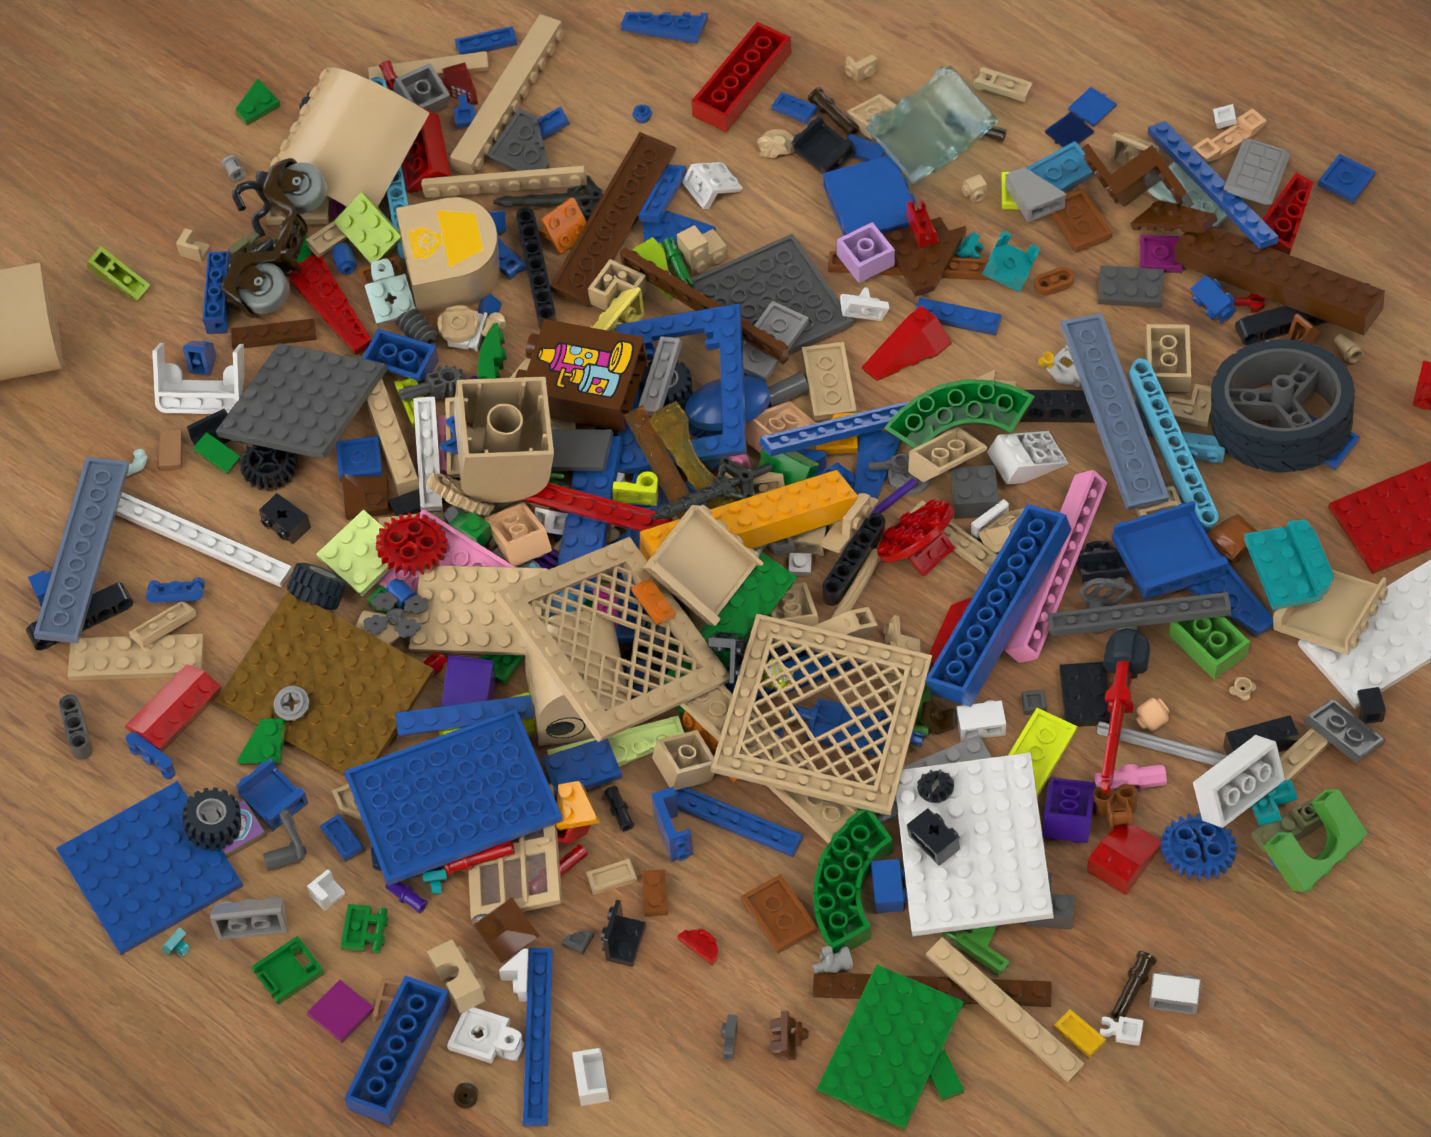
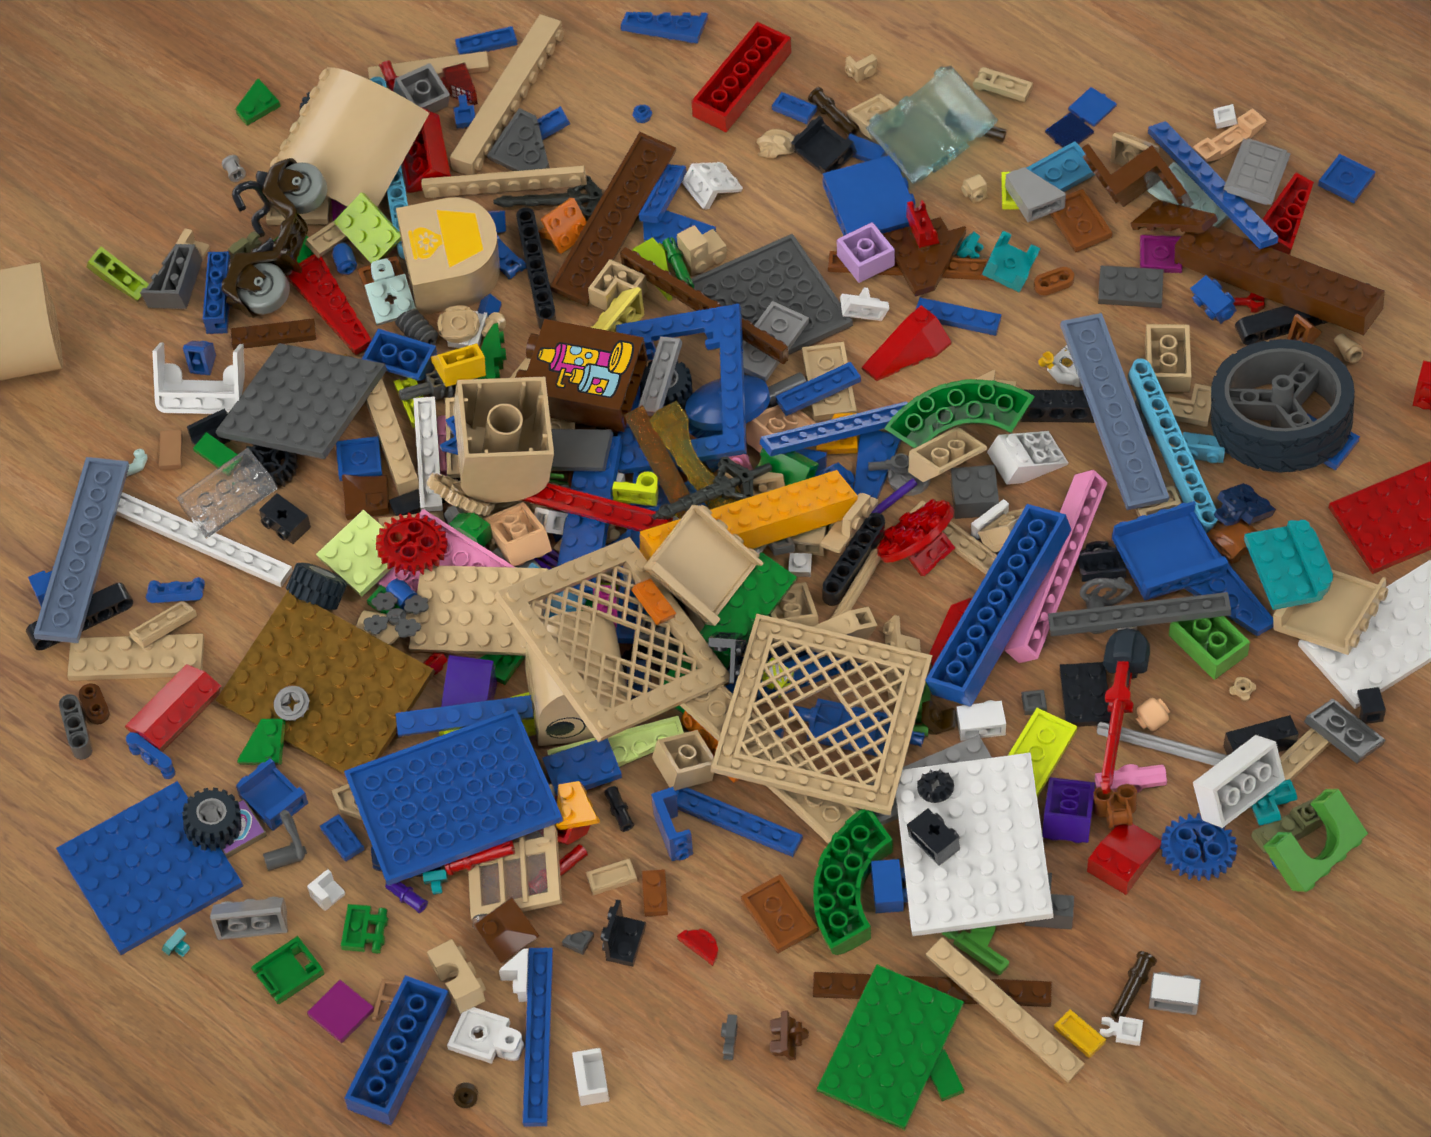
light grey piece [812,946,853,974] -> none
none -> reddish brown plate [79,683,110,725]
none -> dark grey wedge [140,244,203,309]
none -> clear brick [177,448,277,539]
none -> yellow slope [431,343,486,387]
none -> blue plate [776,362,861,416]
none -> dark blue plate [1214,483,1276,526]

